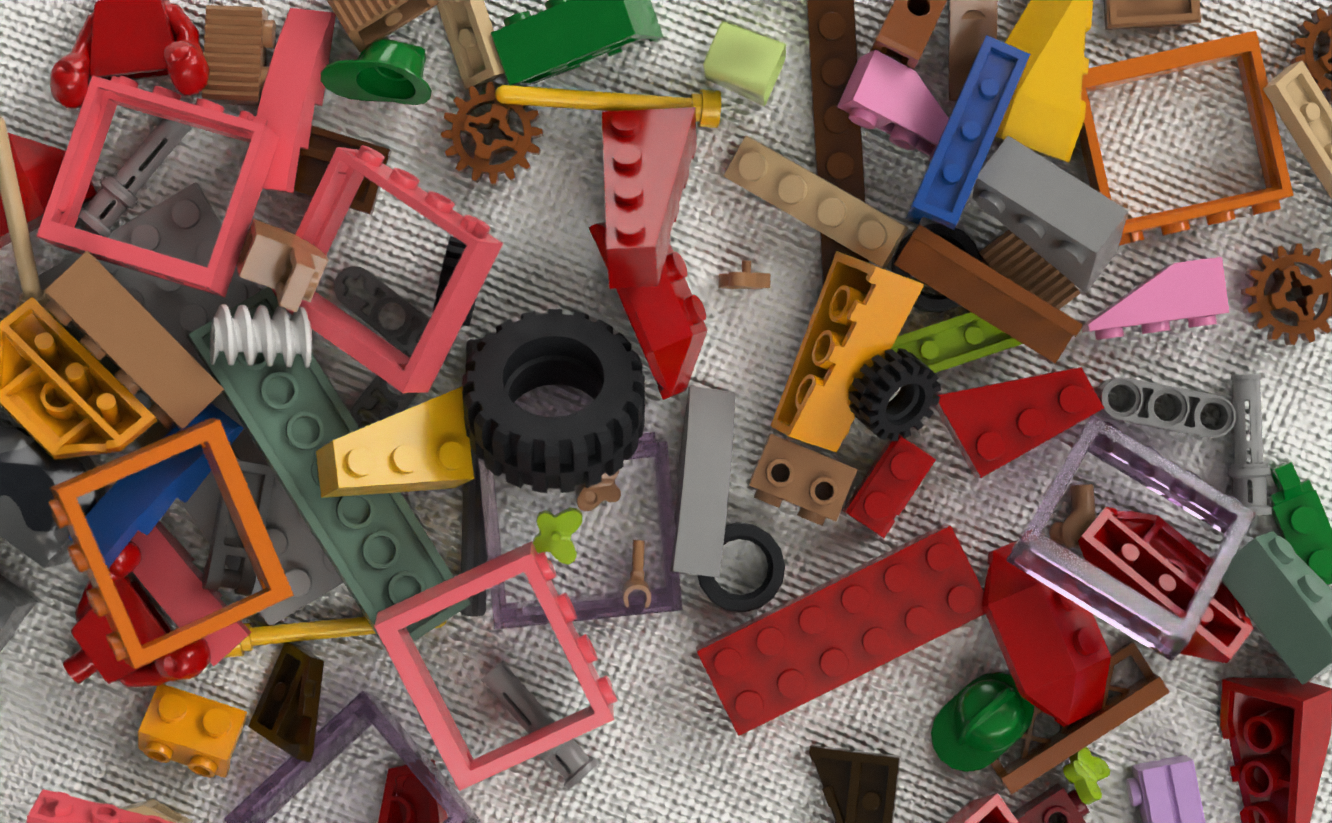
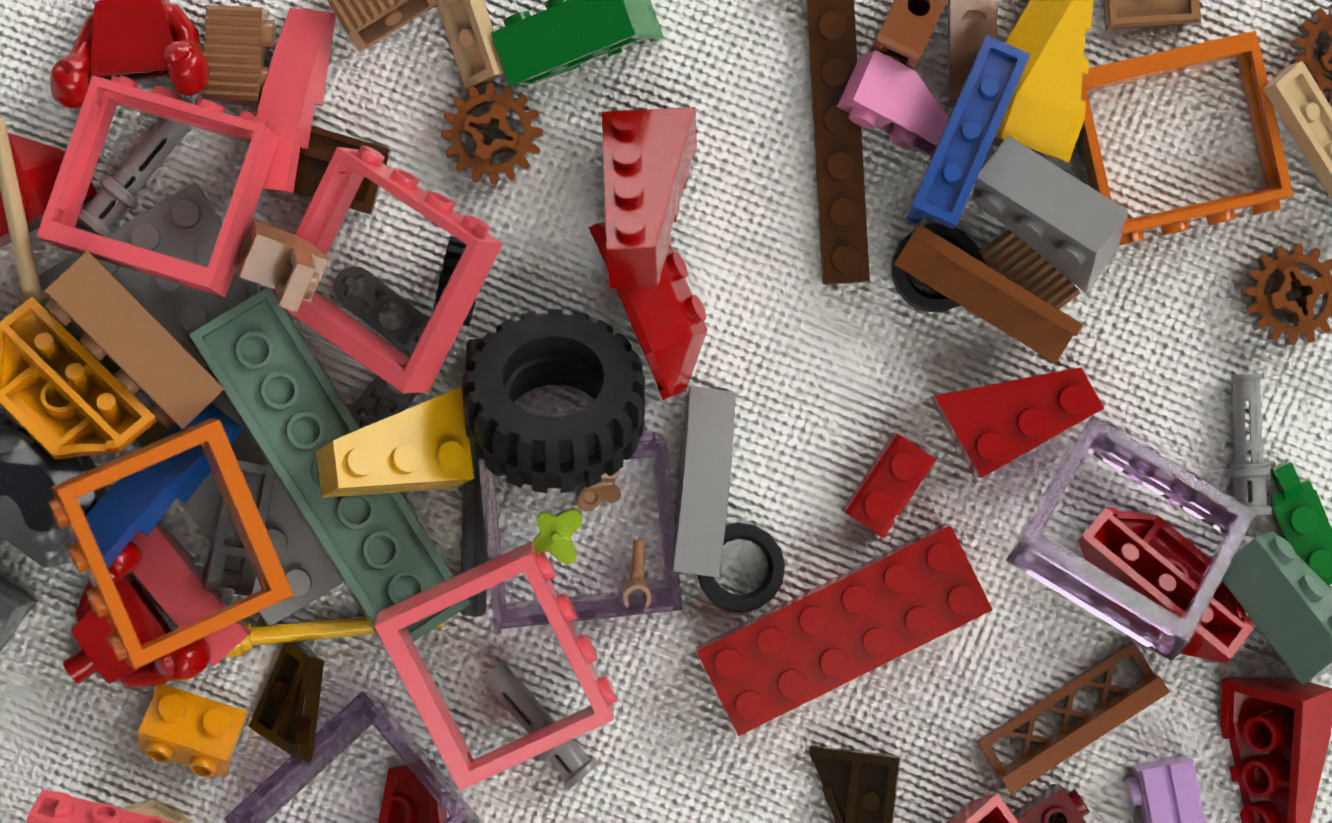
white piece [210,304,312,368] -> none
green piece [321,39,432,105] -> none
yellow piece [495,85,721,128] -> none
yellowish green piece [703,21,786,106] -> none
medium nougat piece [719,261,771,290] -> none
tan plate [724,136,909,268] -> none
medium nougat brick [748,433,858,526] -> none
light orange wedge [770,251,925,453] -> none
black tyre [849,348,941,441] -> none
lime plate [891,312,1022,373] -> none
green piece [931,672,1034,772] -> none
red wedge [982,536,1111,727] -> none
medium nougat arm [1049,484,1096,549] -> none
lime piece [1063,747,1110,805] -> none
bright pink slope [1082,257,1230,340] -> none
light grey beam [1096,378,1236,437] -> none

